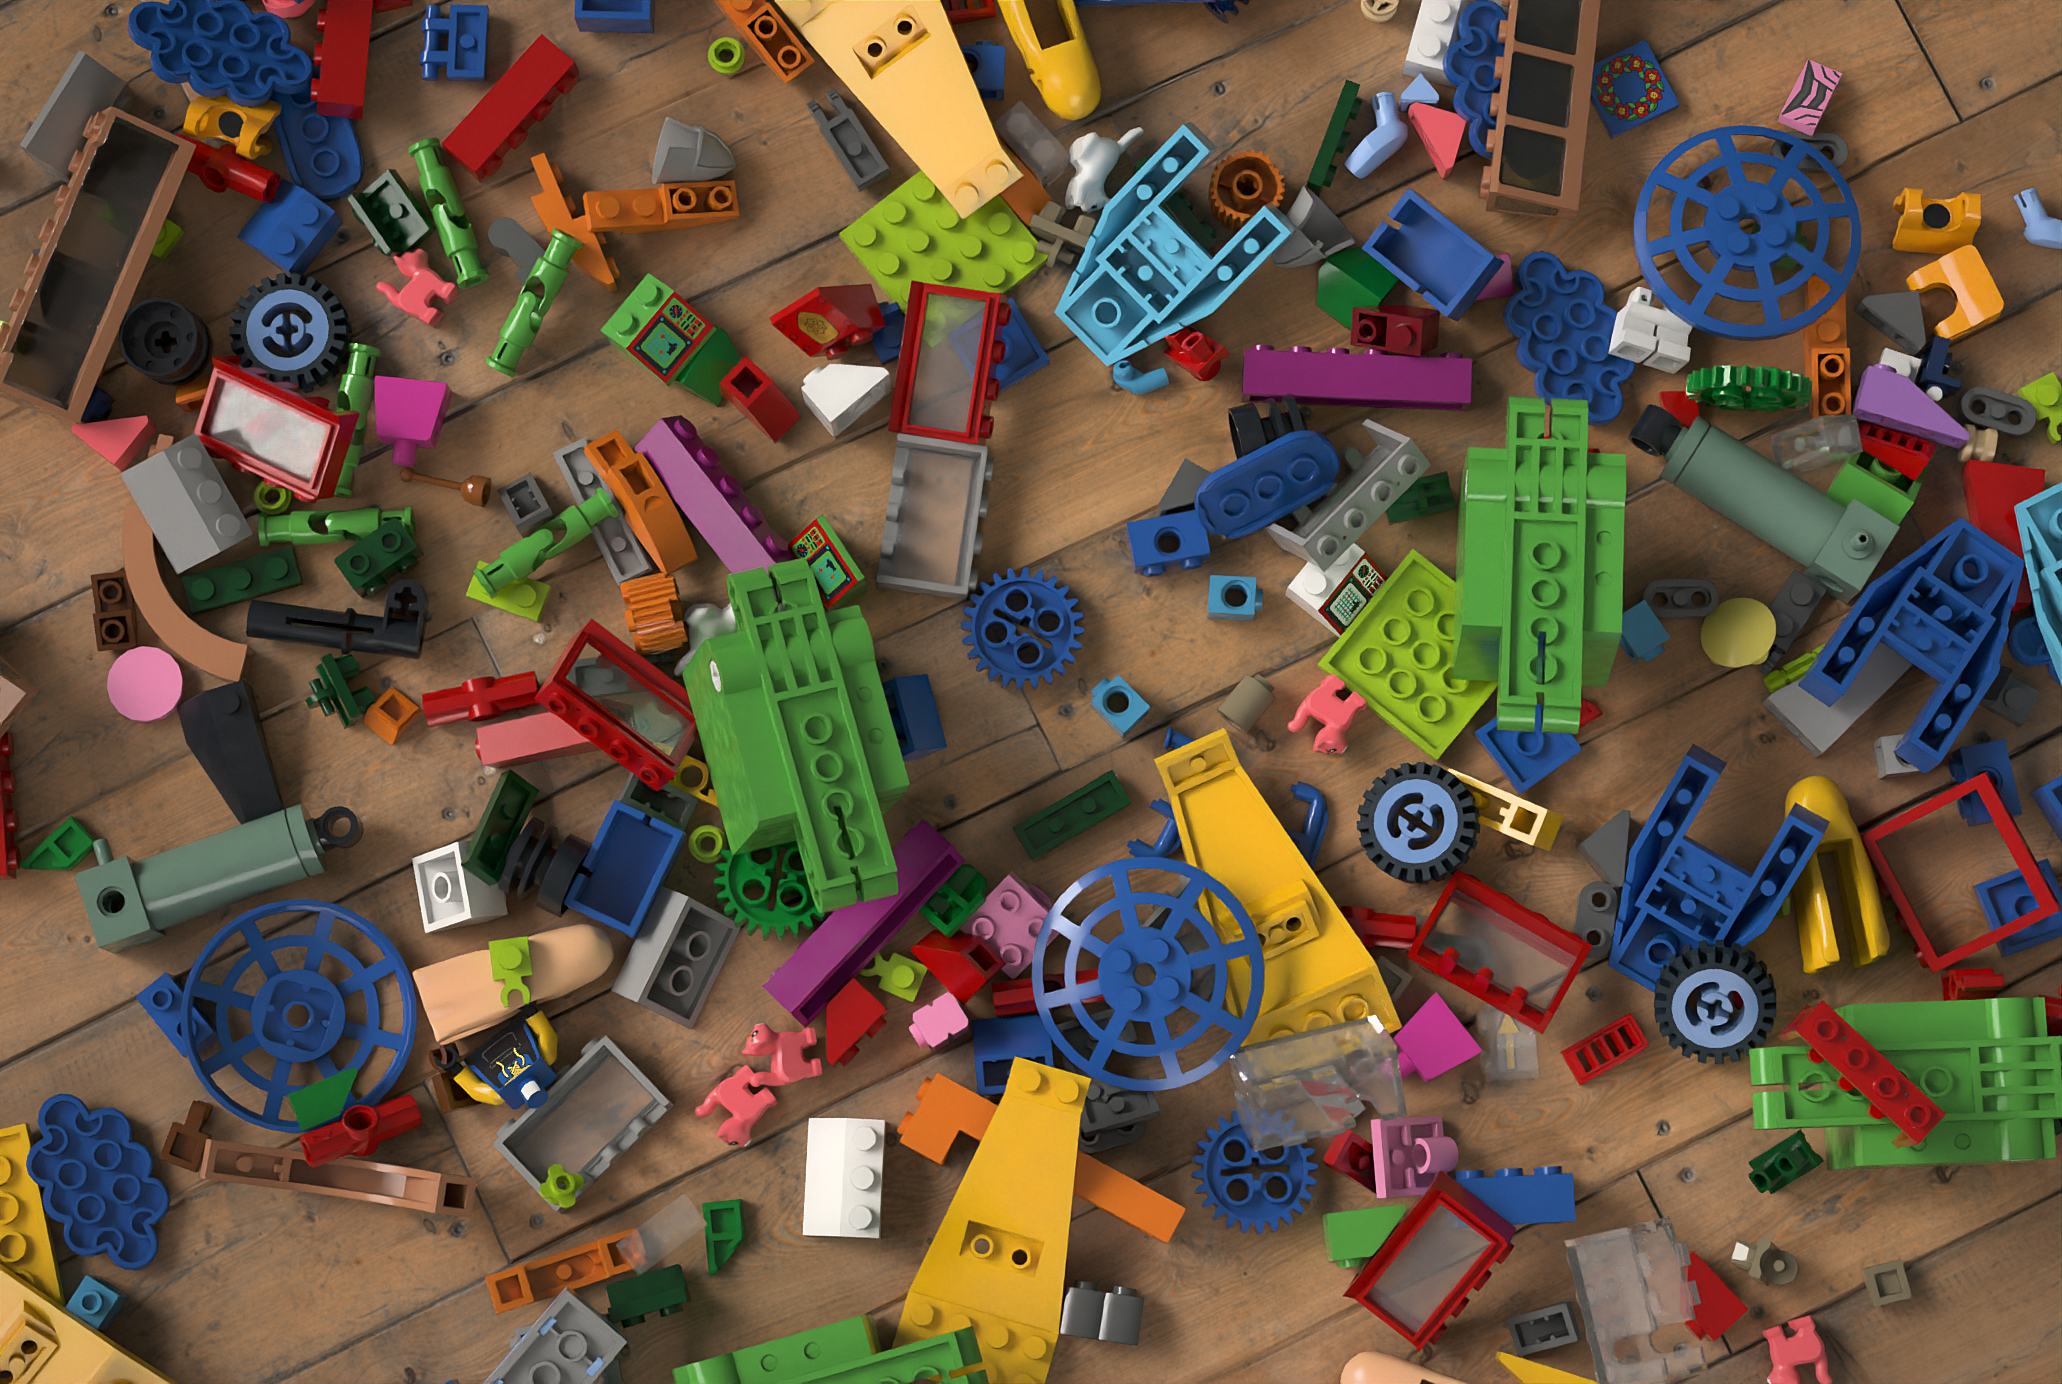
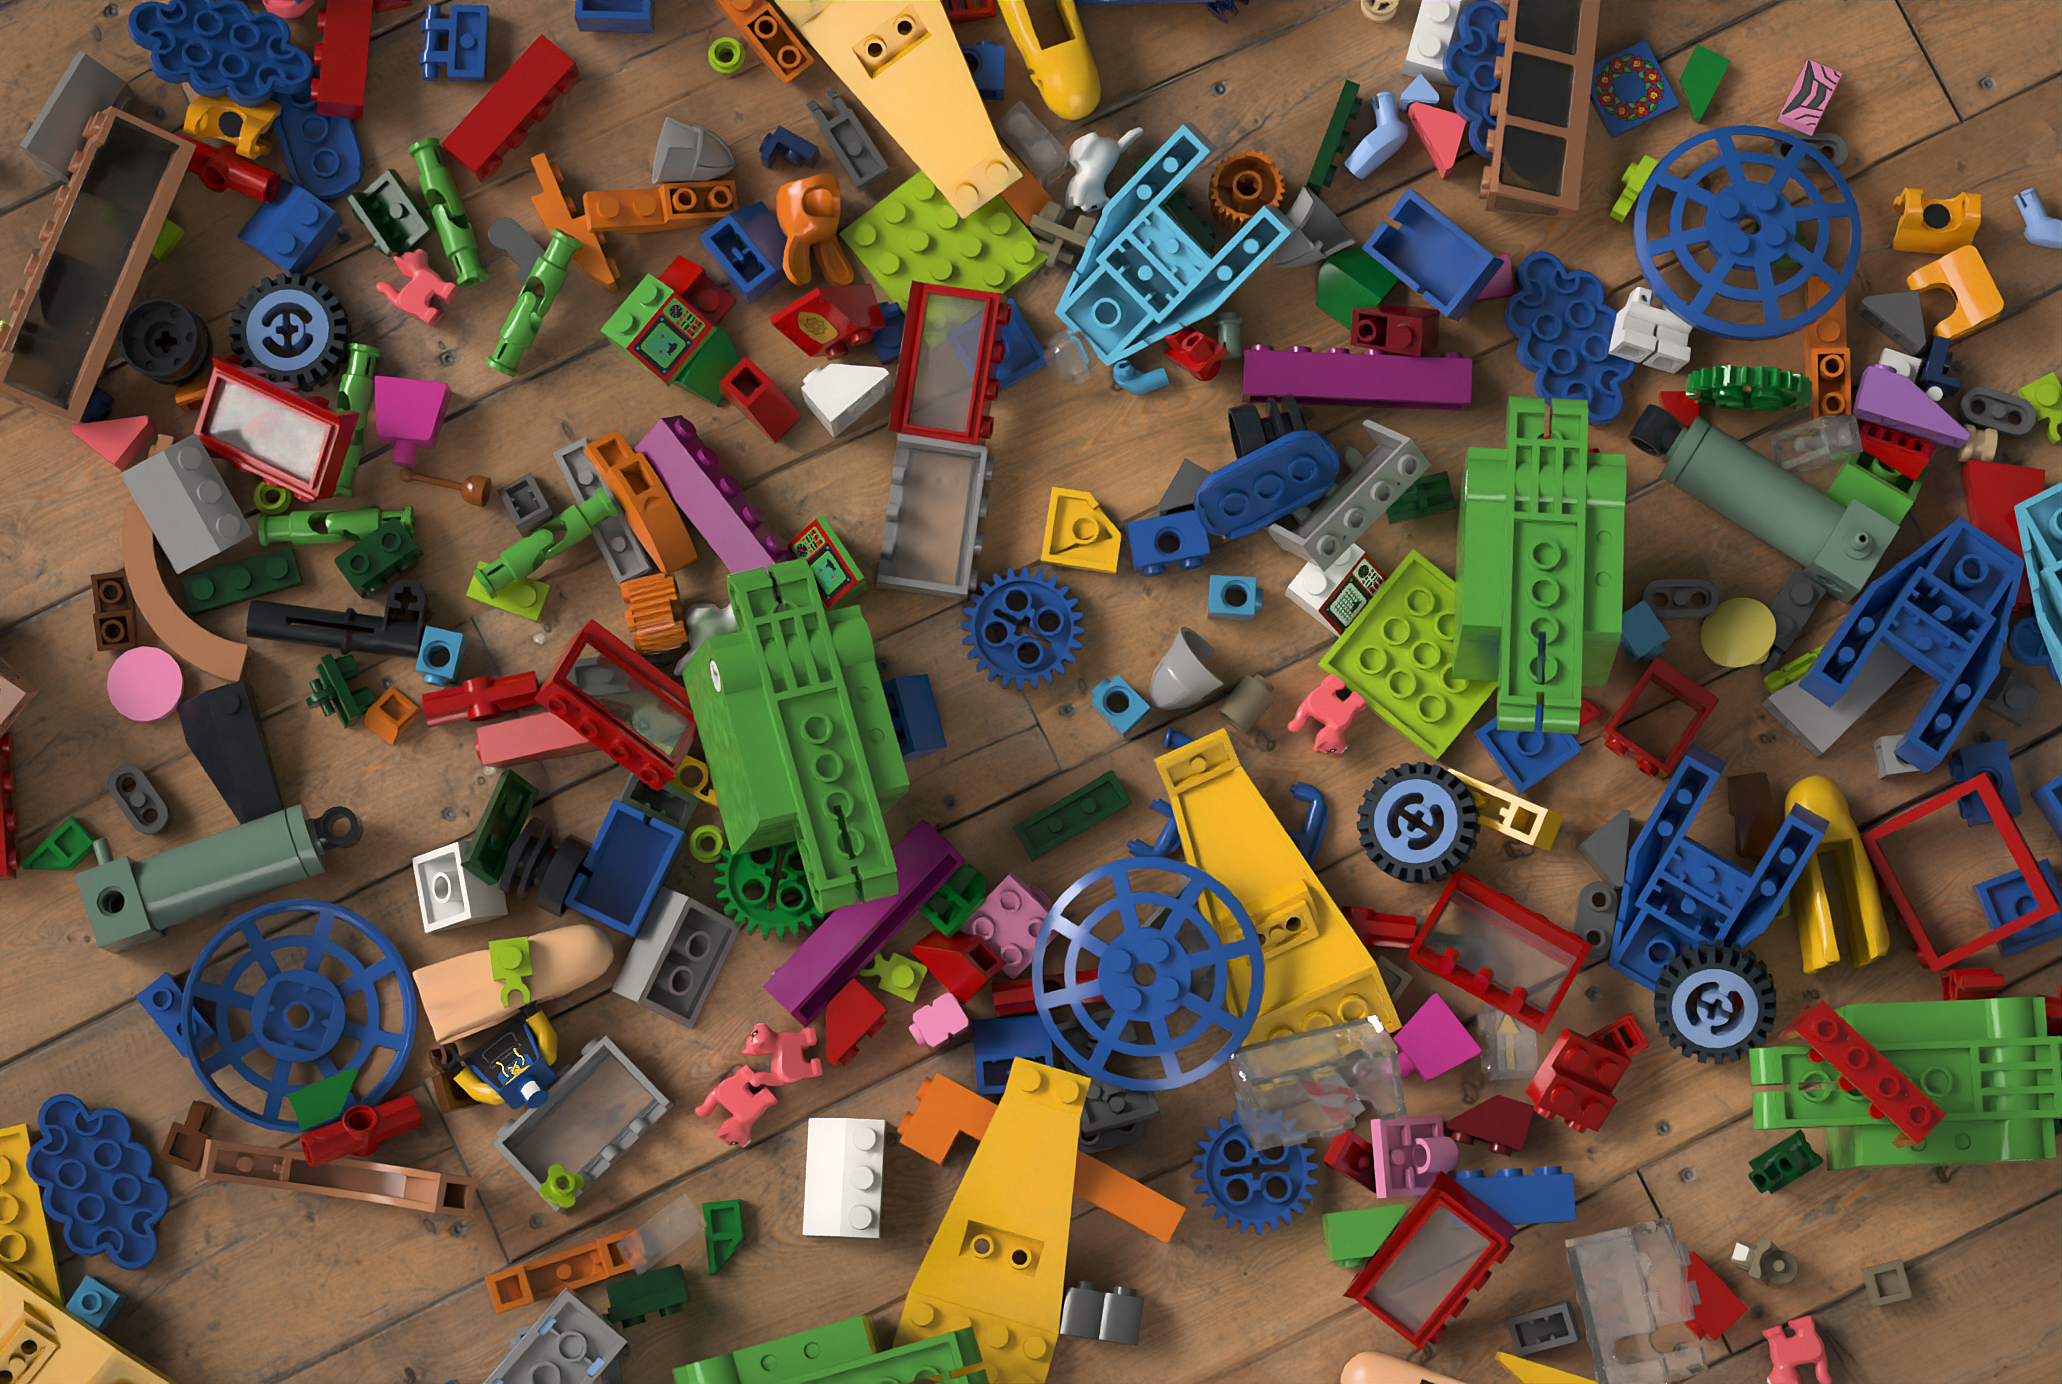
none -> dark grey plate [108,765,171,835]
none -> dark azure brick [415,626,468,687]
none -> red slope [658,255,737,326]
none -> blue slope [699,201,788,305]
none -> dark blue bracket [759,125,820,169]
none -> orange piece [776,173,854,286]
none -> yellow plate [1041,487,1122,574]
none -> clear head [1043,327,1098,386]
none -> light grey helmet [1149,626,1224,710]
none -> sand green pin [1213,312,1243,361]
none -> dark red slope [1443,1095,1534,1157]
none -> red plate [1525,1027,1632,1133]
none -> red window [1600,656,1720,779]
none -> lime plate [1609,154,1658,223]
none -> green tile [1679,44,1731,124]
none -> reddish brown slope [1727,772,1777,858]

